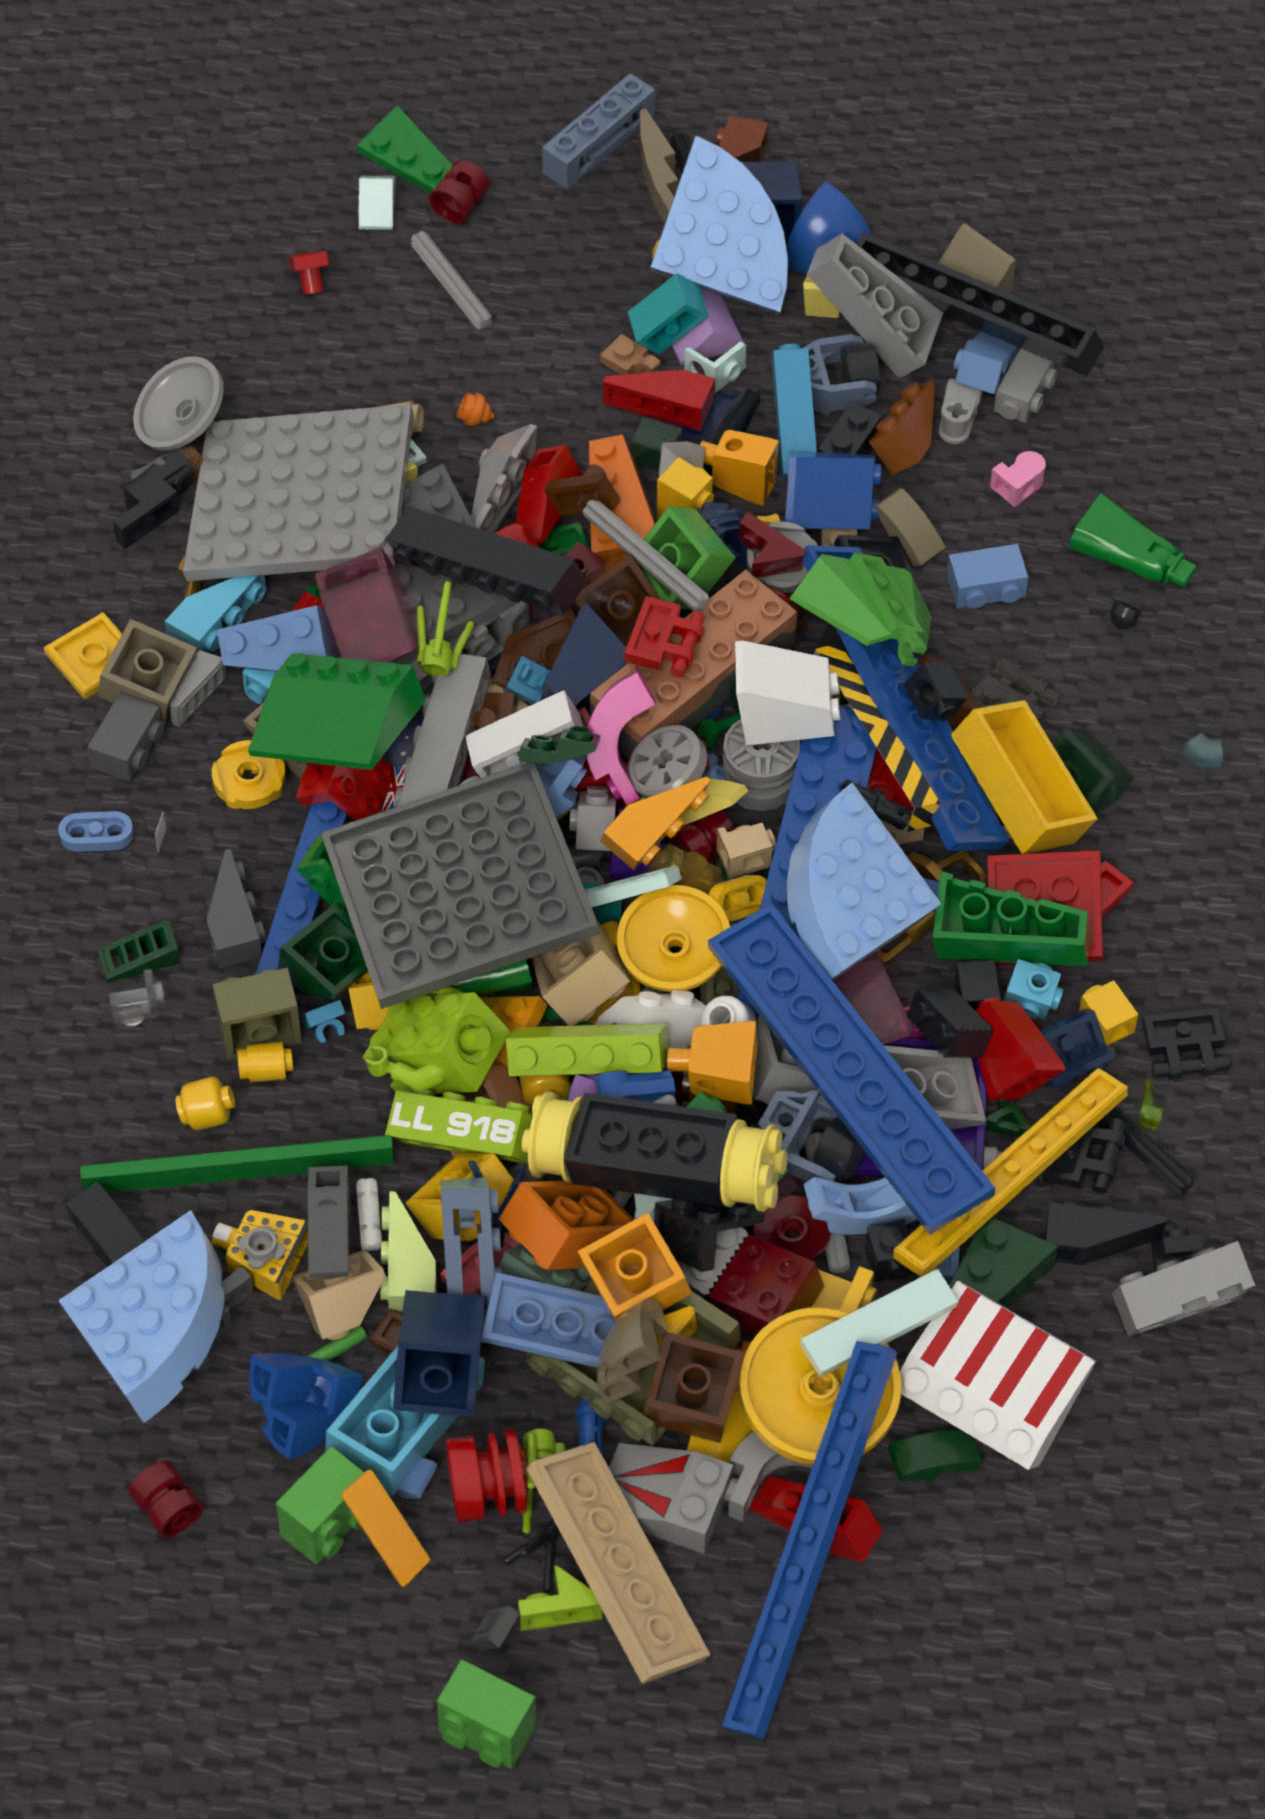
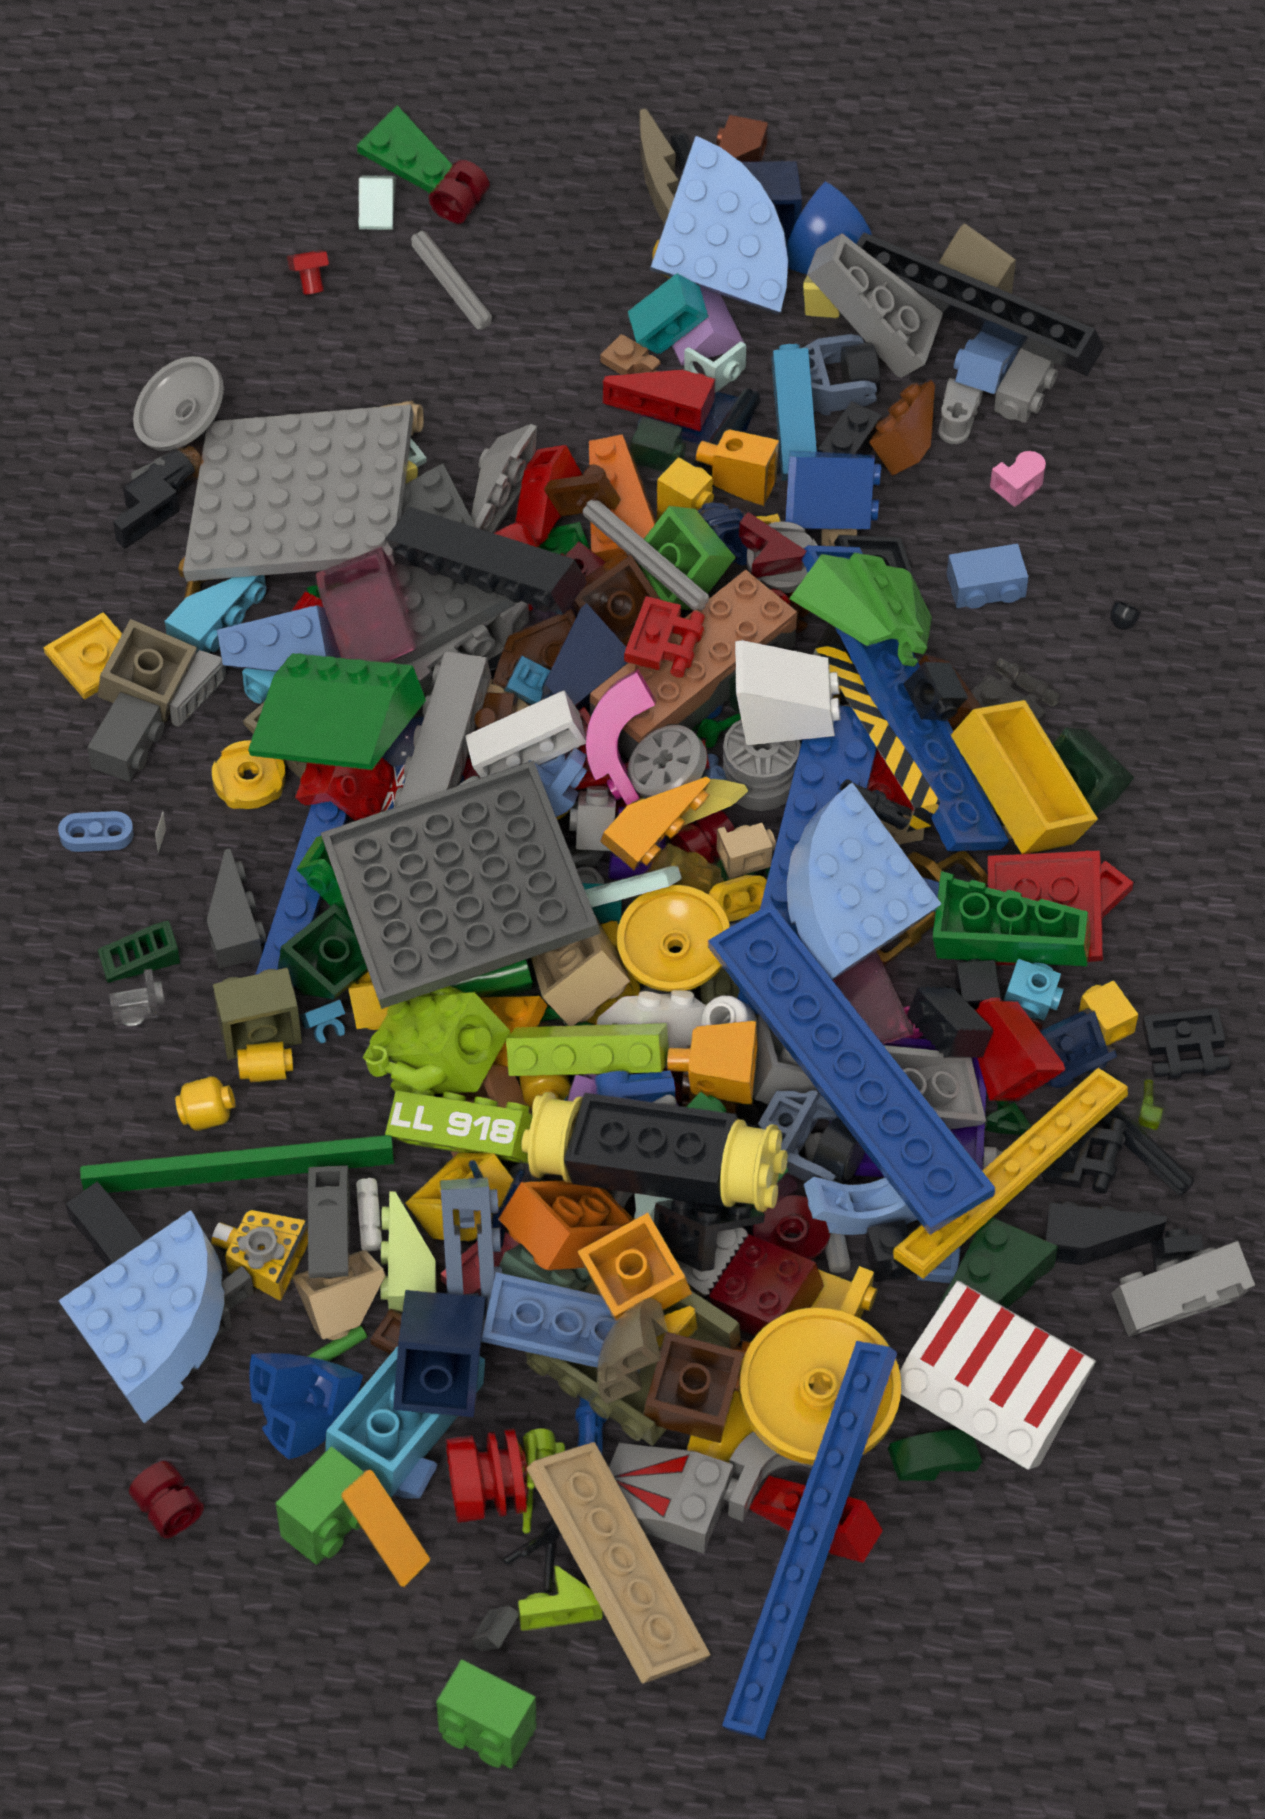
lime plant [417,581,474,677] -> none
orange plate [457,392,494,427] -> none
dark green slope [519,726,600,763] -> none
sand blue brick [542,73,655,190] -> none
light grey slope [659,442,705,477] -> none
light aqua tile [799,1269,959,1377] -> none
dark tan slope [874,488,946,566] -> none
green piece [1069,493,1197,587] -> none
clear light blue piece [1183,732,1223,770] -> none

